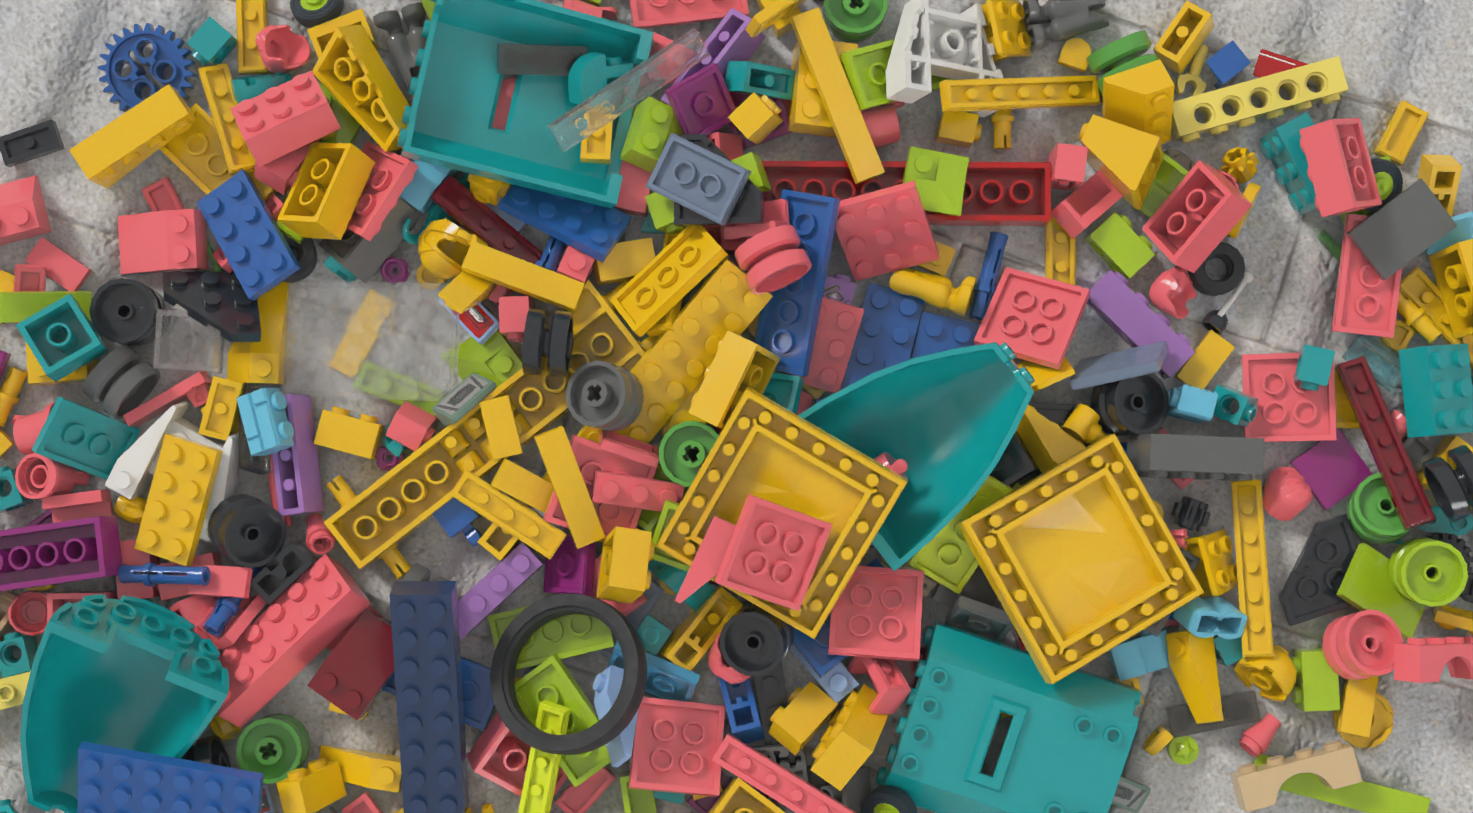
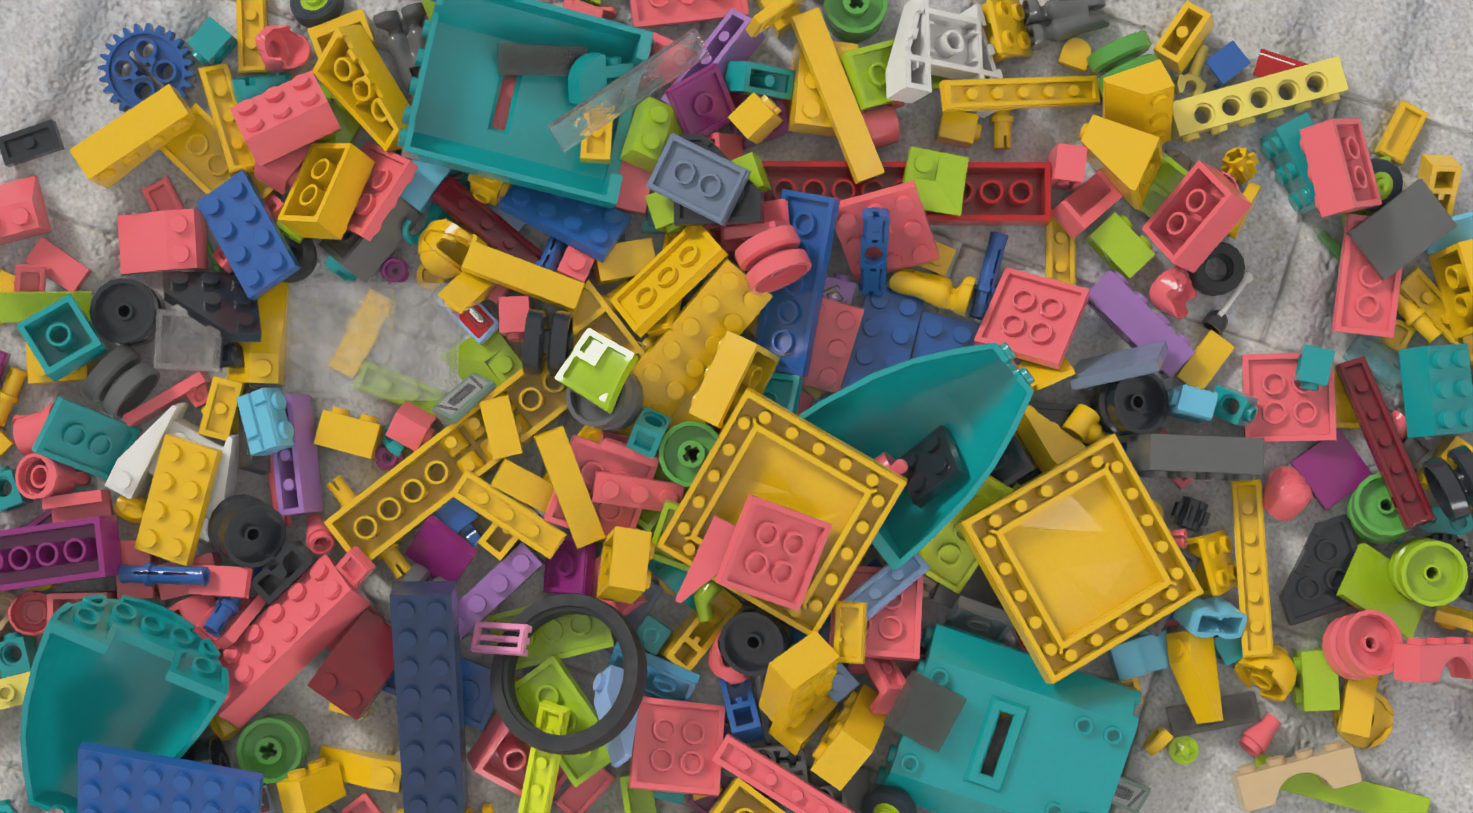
none -> black tile [220,338,244,368]
none -> coral tile [335,545,376,588]
none -> magenta tile [405,514,478,582]
none -> bright pink tile [470,621,532,656]
none -> lime plate [554,328,639,415]
none -> teal brick [626,406,672,459]
none -> lime arm [694,580,722,622]
none -> yellow brick [759,630,840,732]
none -> yellow plate [833,601,868,664]
none -> light blue tile [843,553,930,621]
none -> blue piece [858,208,890,295]
none -> clear smoke tile [883,669,967,753]
none -> black plate [899,425,965,508]

